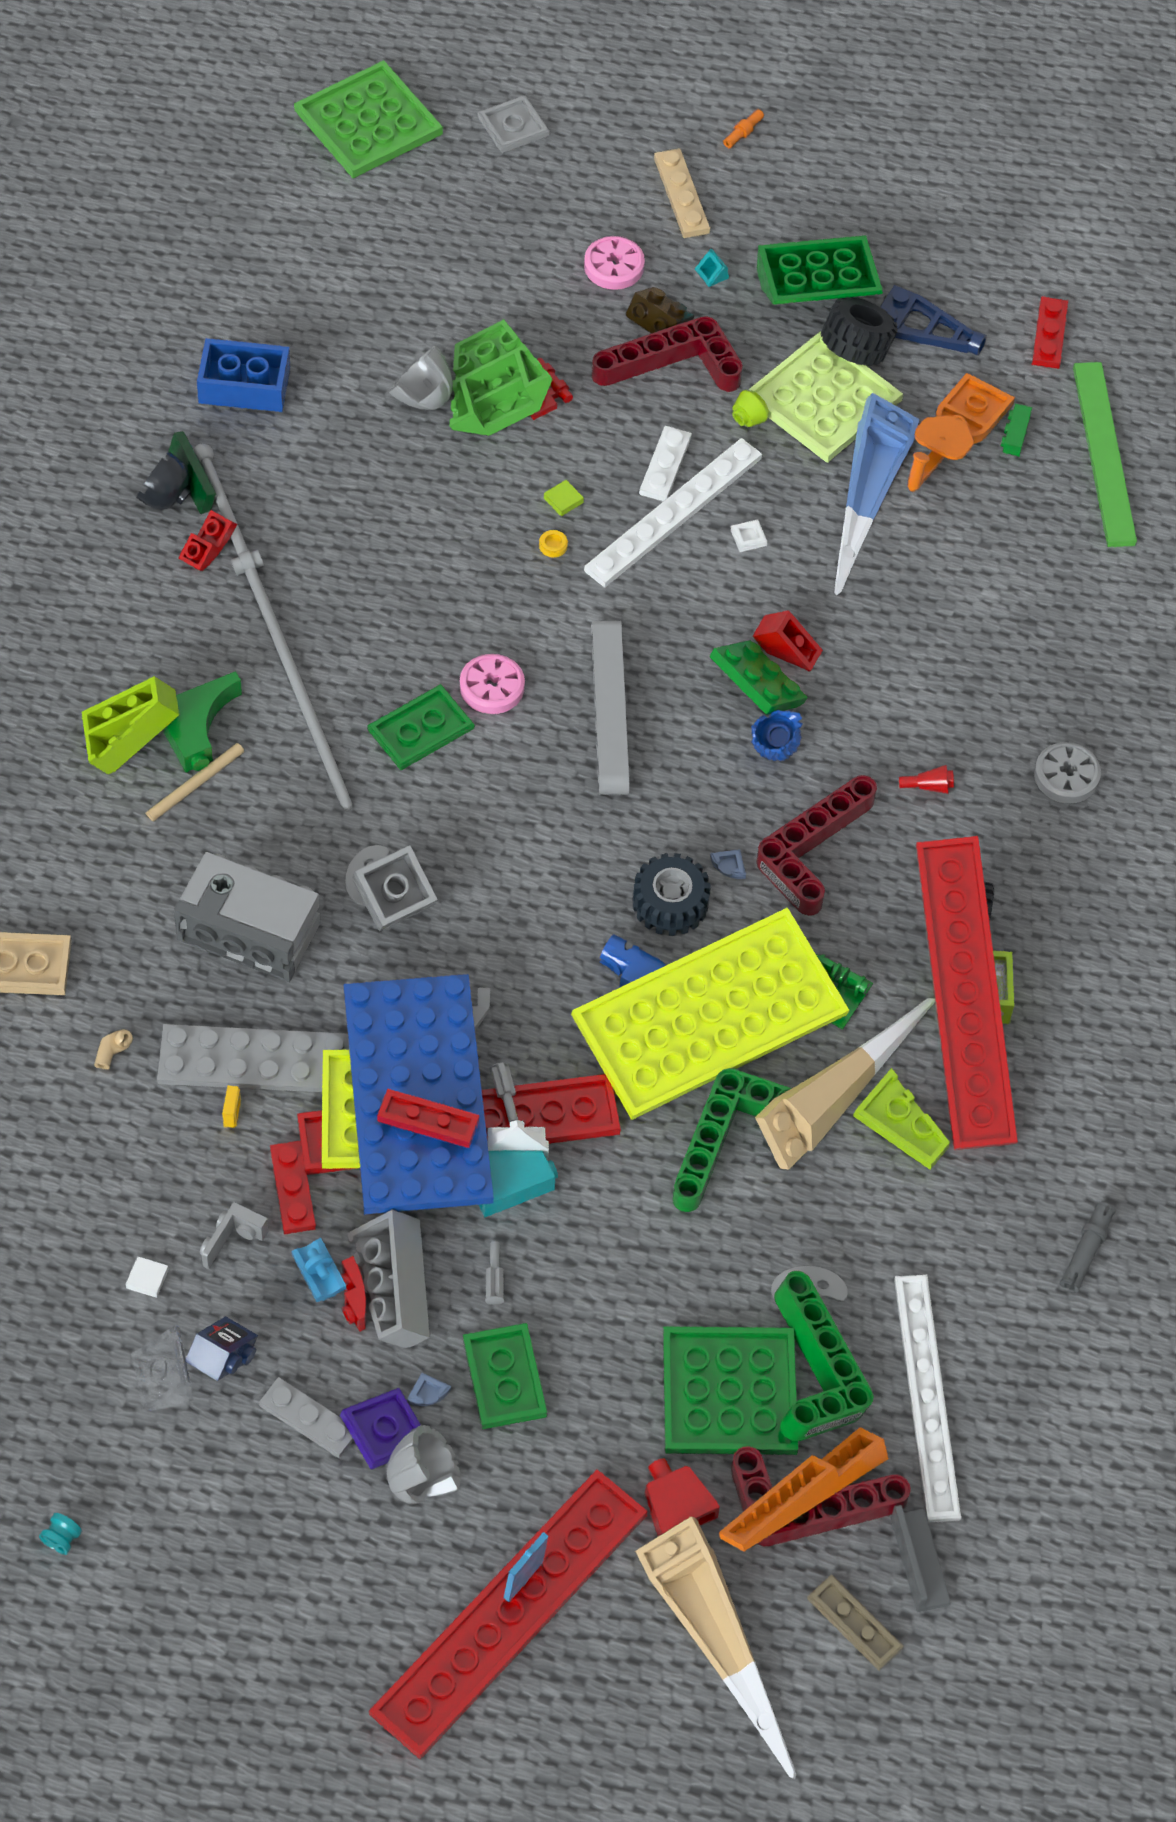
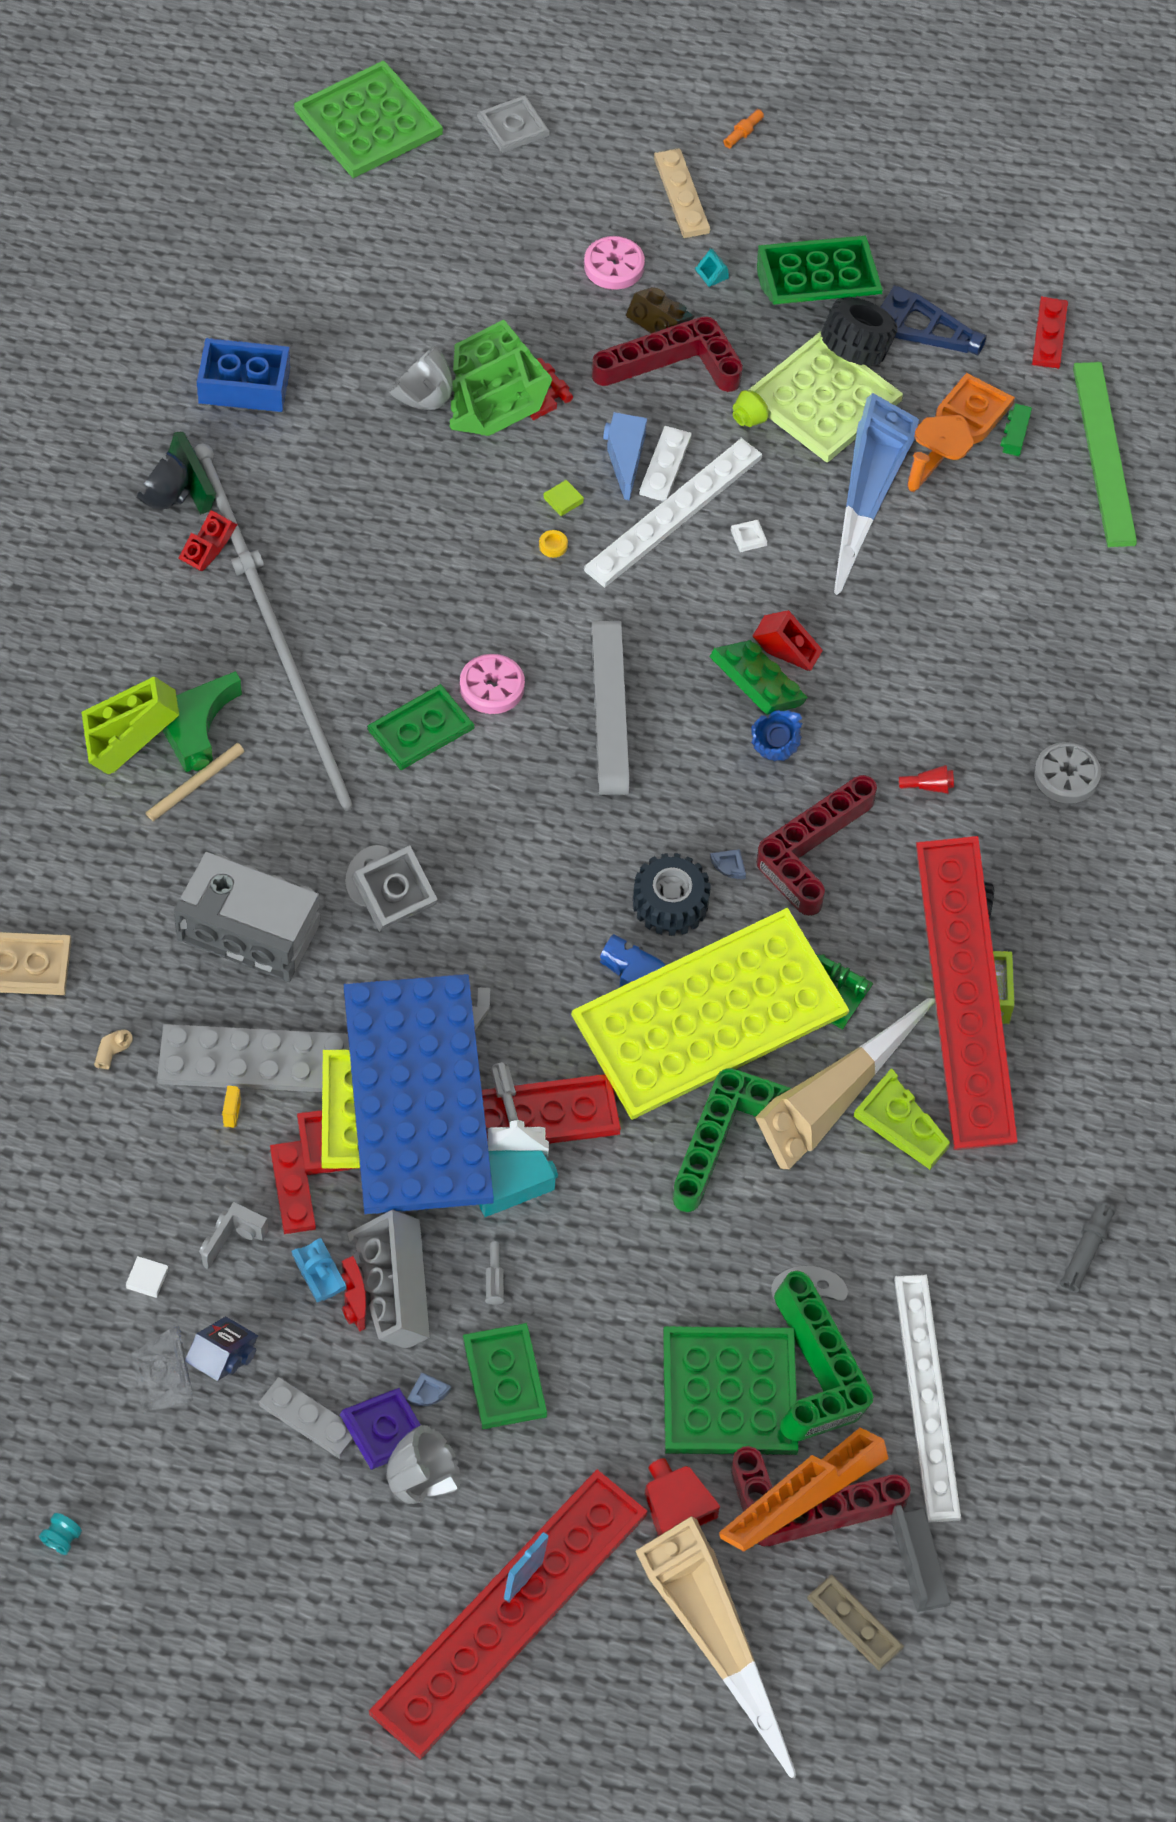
red plate [377,1089,479,1148] -> none
none -> medium blue slope [603,412,647,500]

